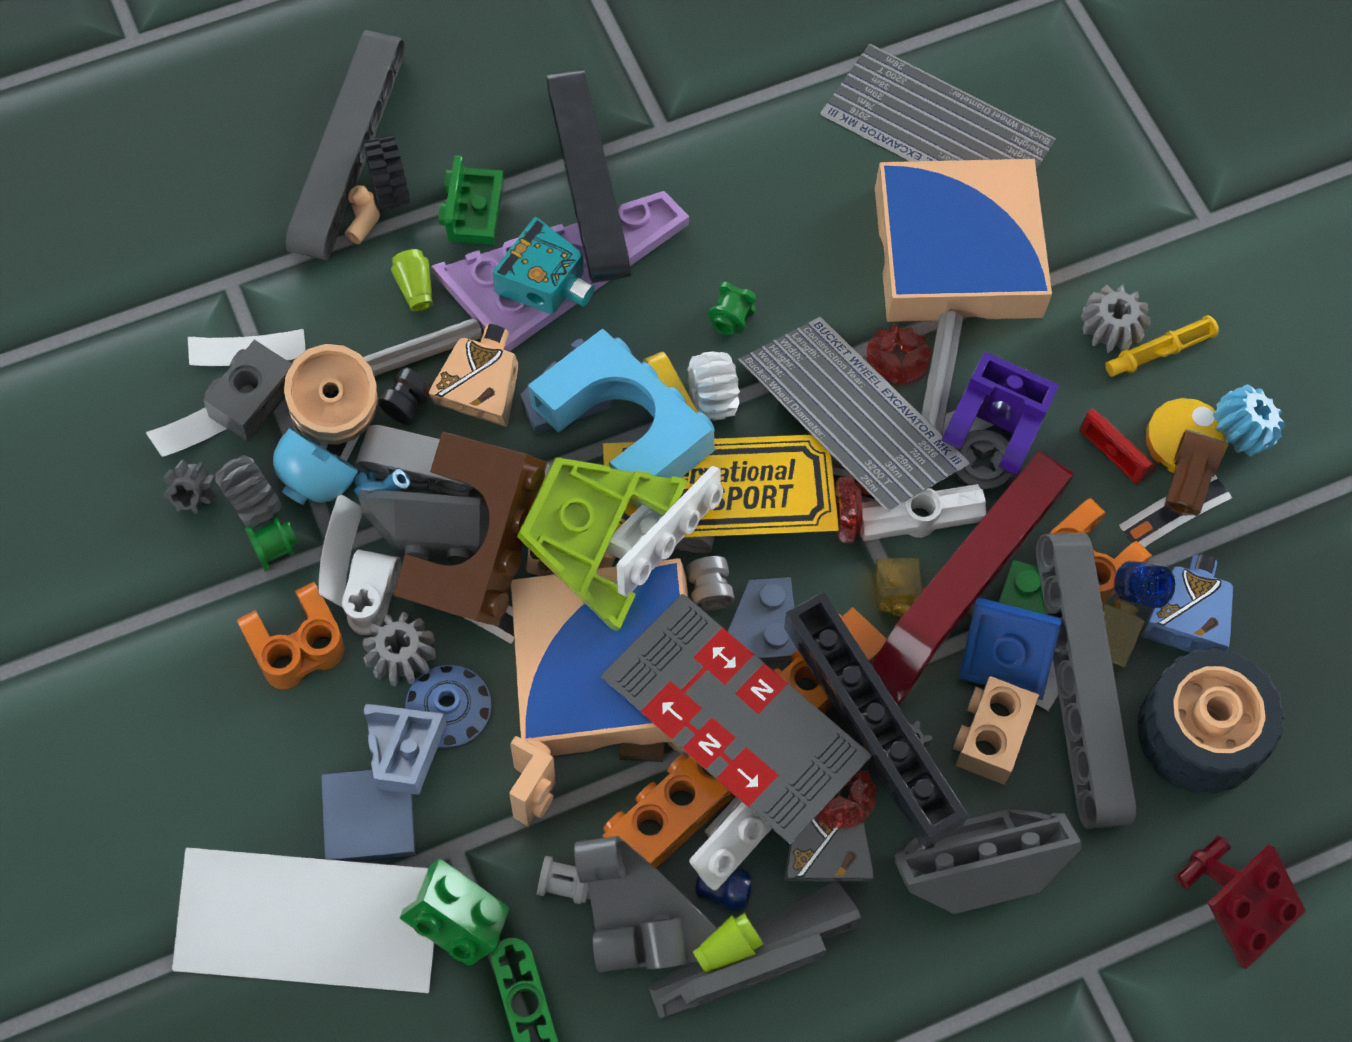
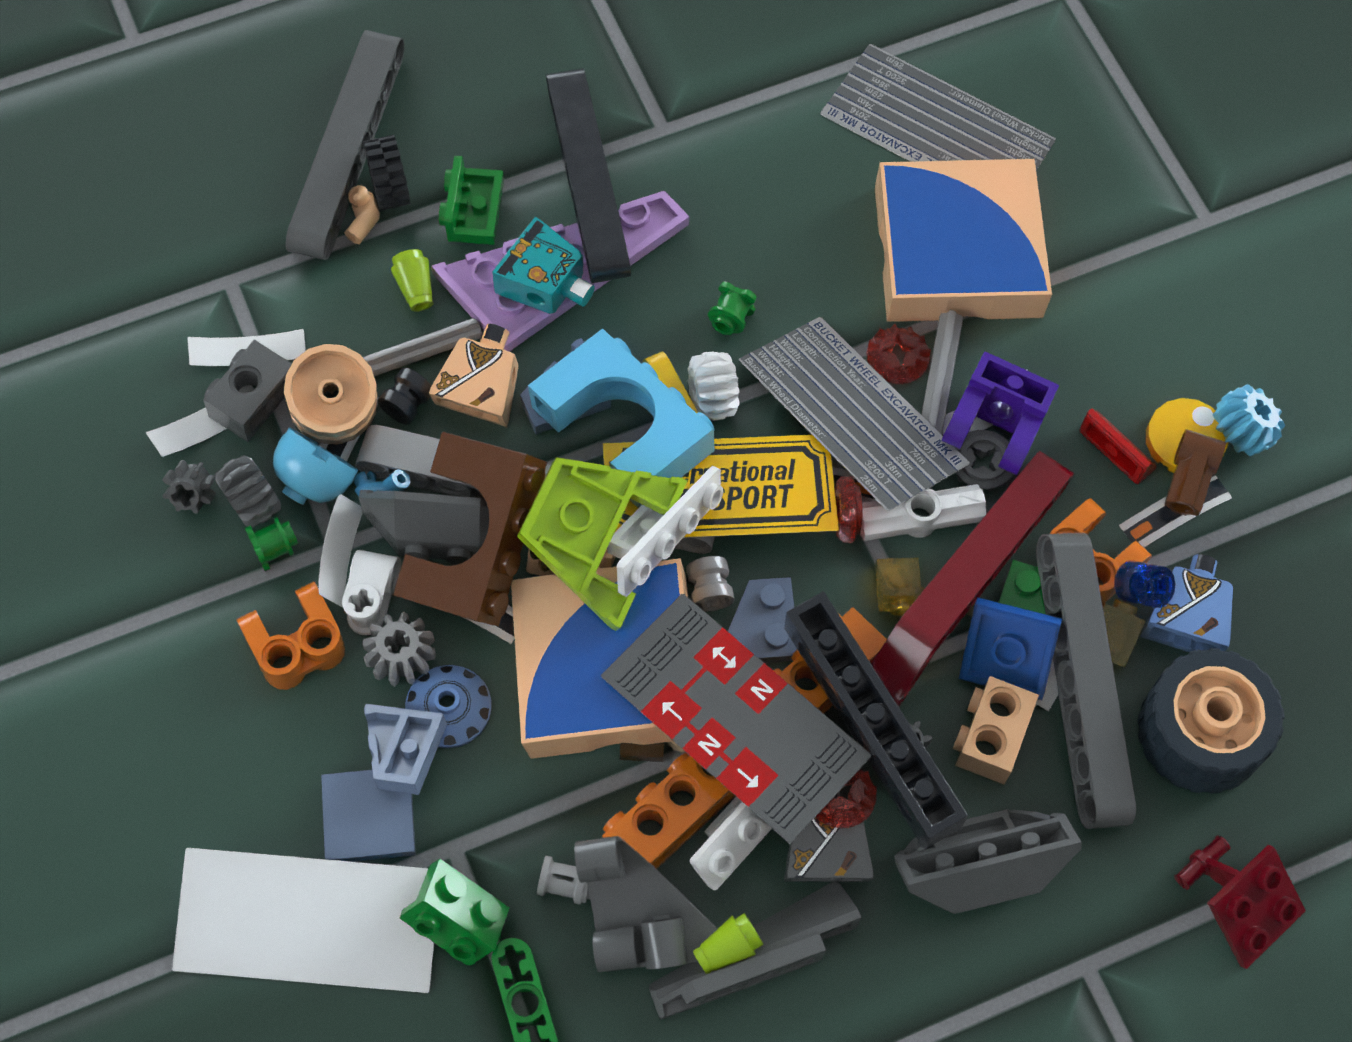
light nougat bracket [509,736,556,827] -> none
clear blue piece [695,869,752,912] -> none
light grey gear [1081,284,1150,353] -> none
yellow piece [1105,315,1219,377] -> none

